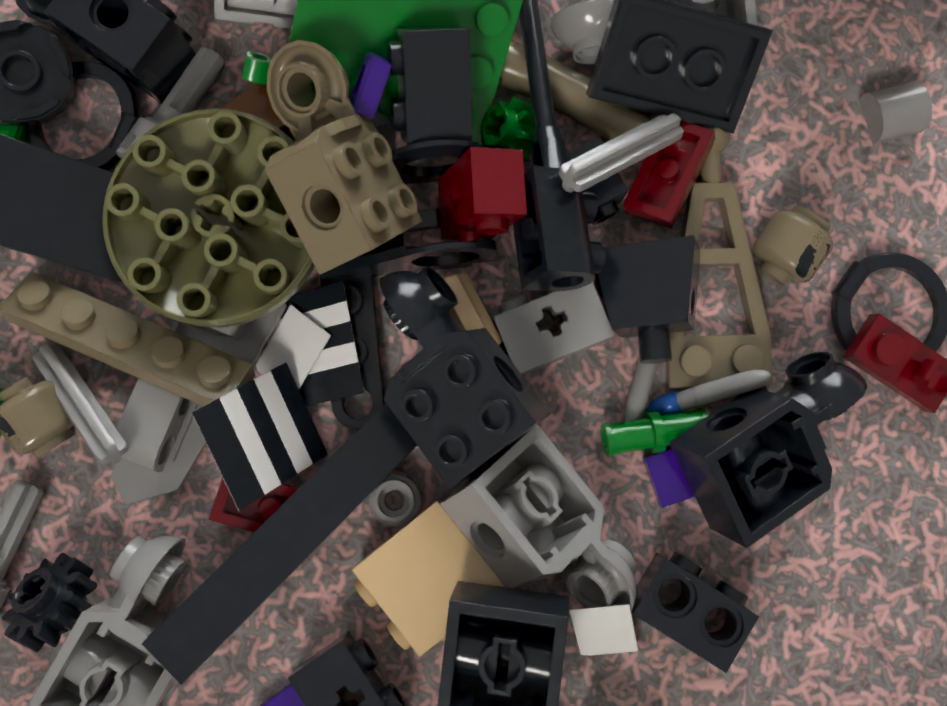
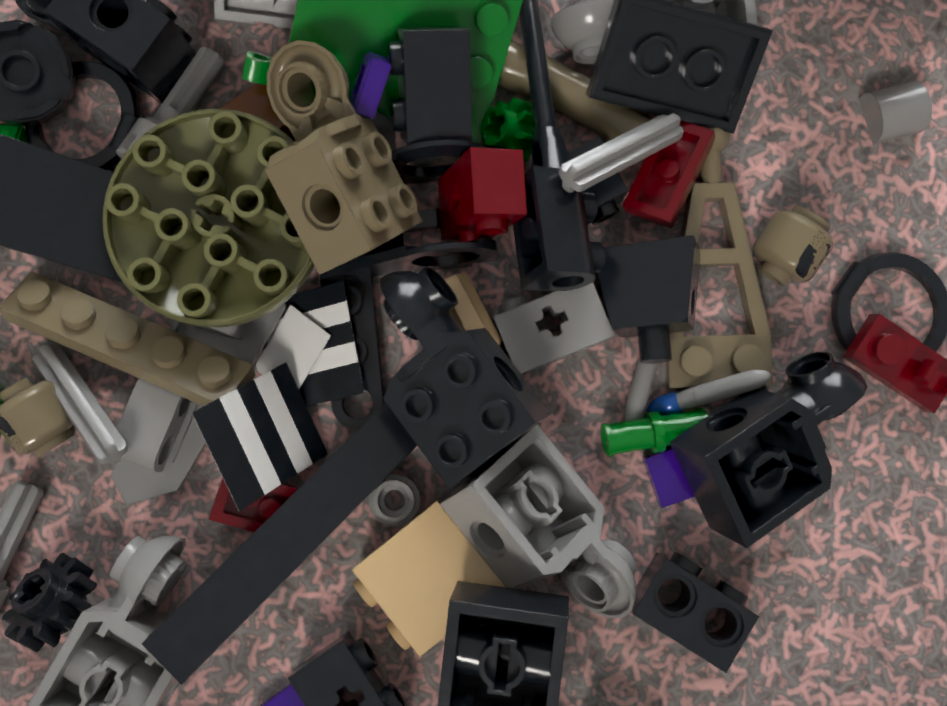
white sticker [569,604,638,656] -> none

